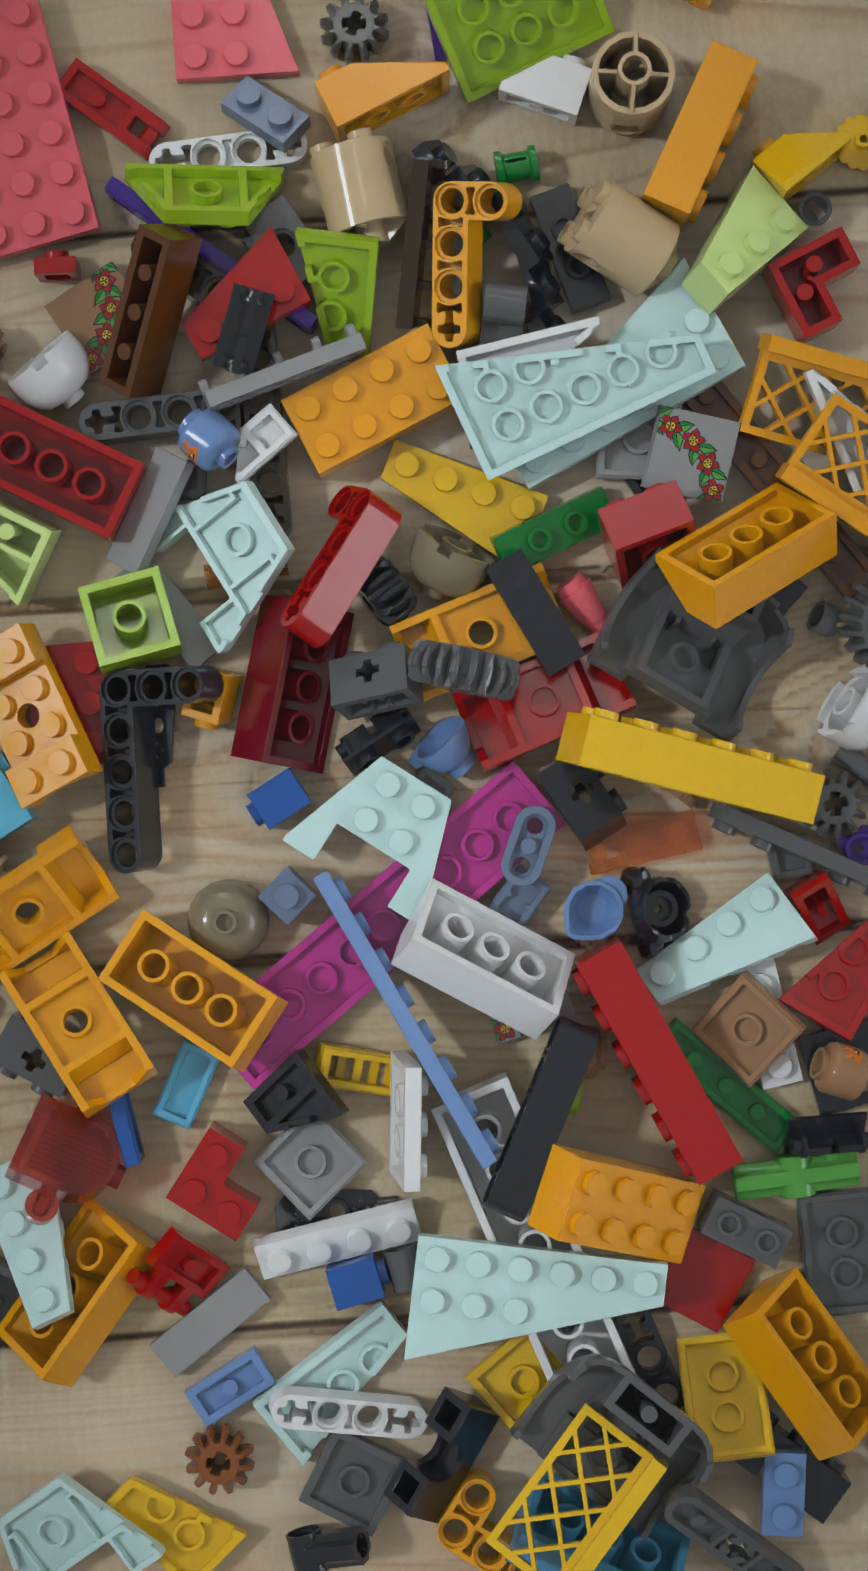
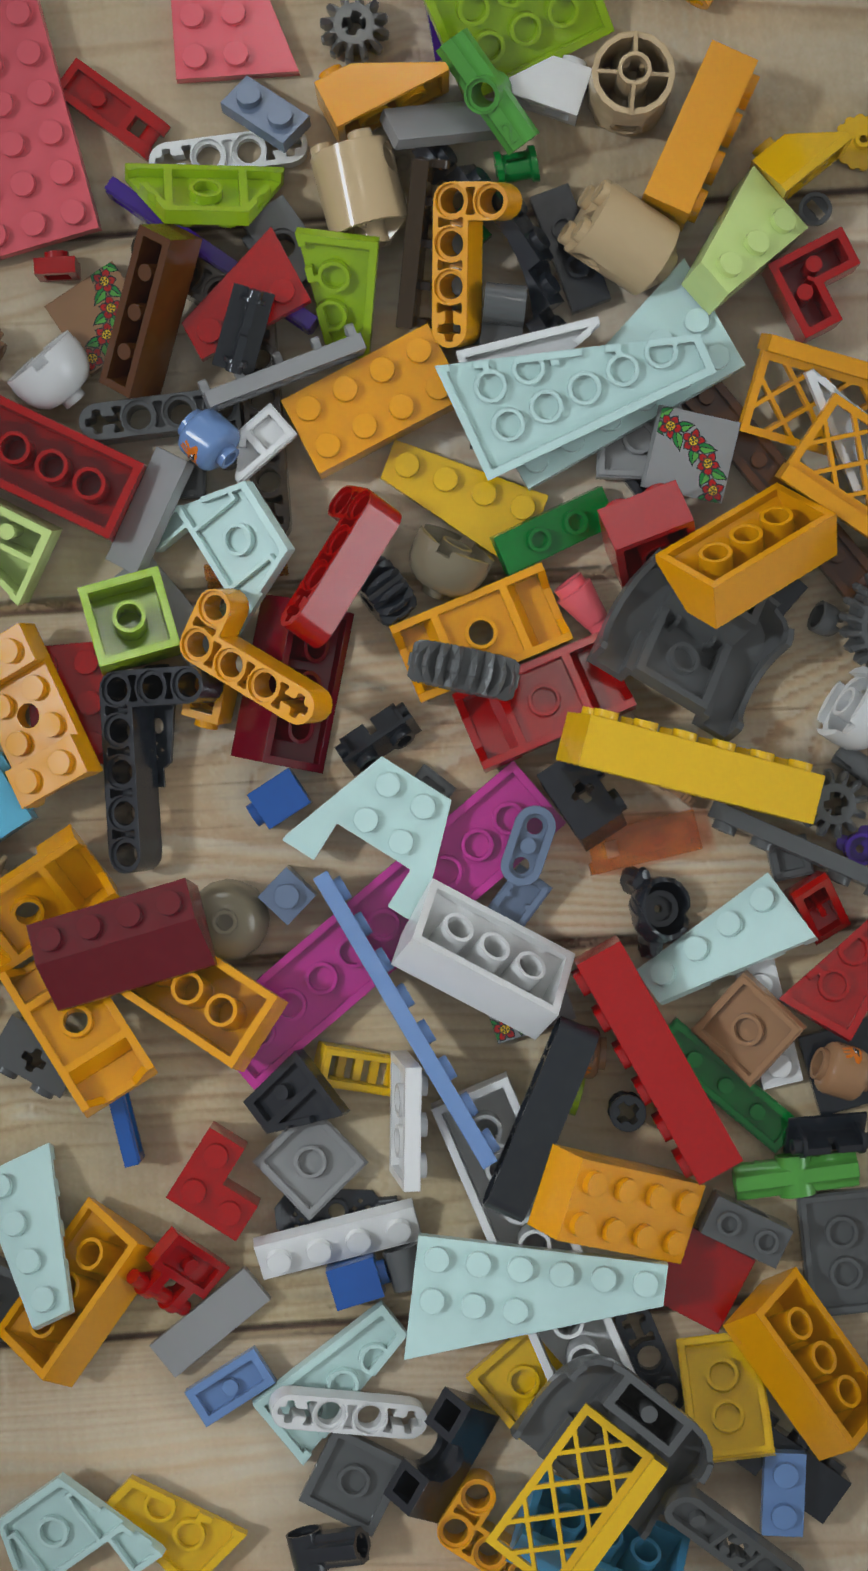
clear red piece [5,1093,127,1225] -> none
medium azure tile [152,1038,219,1130] -> none
dark orange gear [185,1423,255,1495] -> none
dark grey brick [329,642,424,720] -> none
medium blue piece [409,716,476,778] -> none
black tile [485,548,585,677] -> none
medium blue piece [564,876,628,940] -> none
none -> dark red slope [26,878,218,1011]
none -> light orange beam [179,588,333,725]
none -> light grey tile [379,98,497,150]
none -> bright green piece [436,28,540,155]
none -> black bush [607,1090,647,1132]

